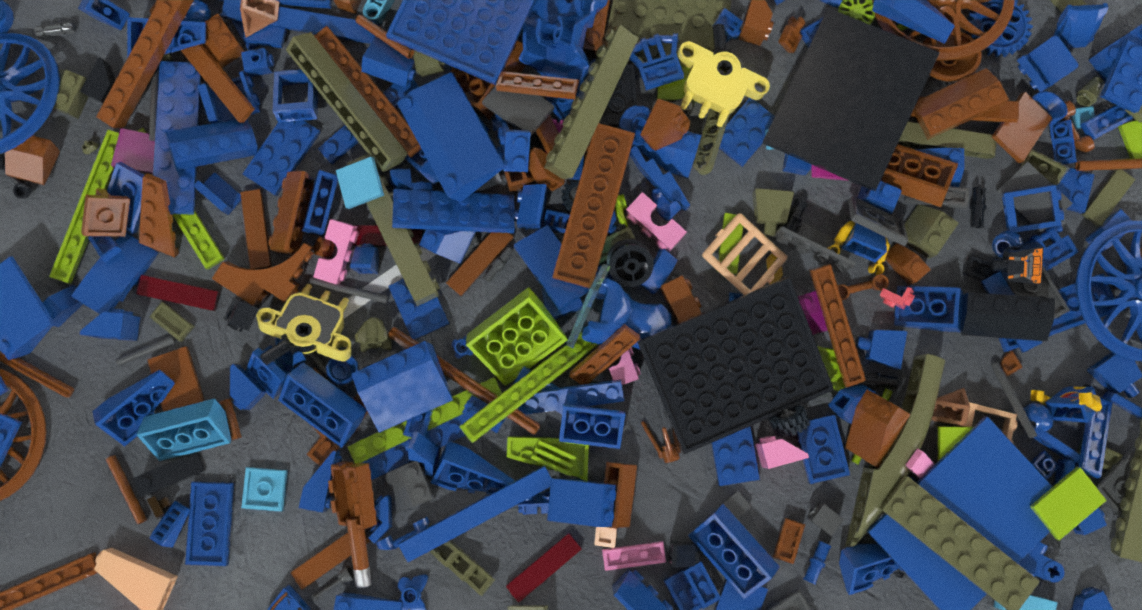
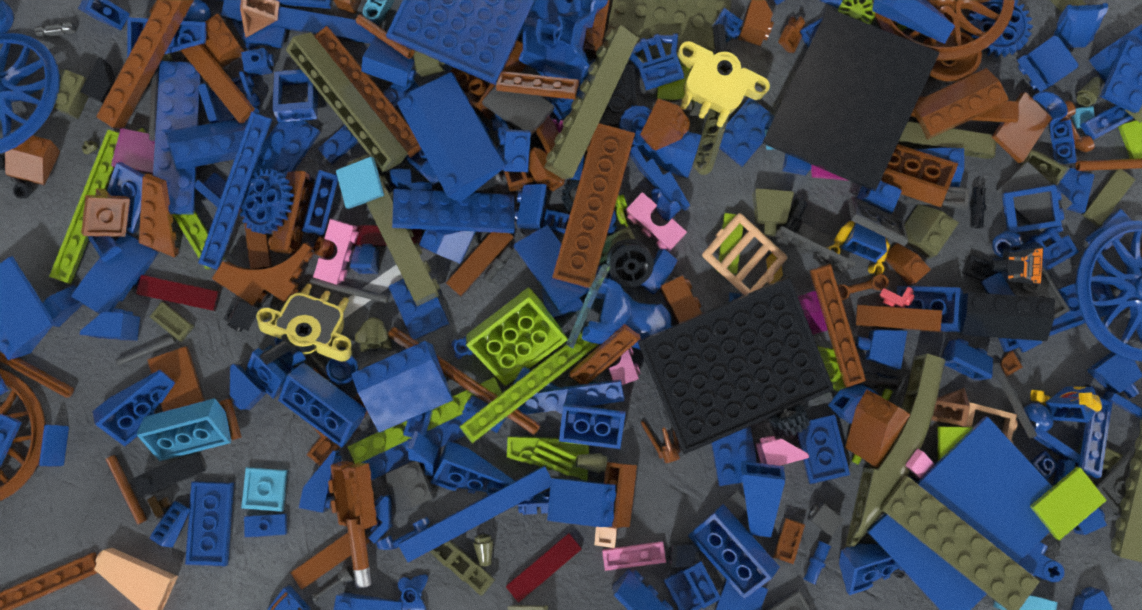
none -> blue slope [39,425,69,466]
none -> blue tile [198,111,272,270]
none -> blue gear [240,168,294,234]
none -> blue plate [244,514,287,537]
none -> olive cone [473,534,493,566]
none -> olive cone [576,453,607,474]
none -> blue slope [741,461,786,537]
none -> dark orange tile [856,305,942,332]
none -> blue slope [941,338,993,381]

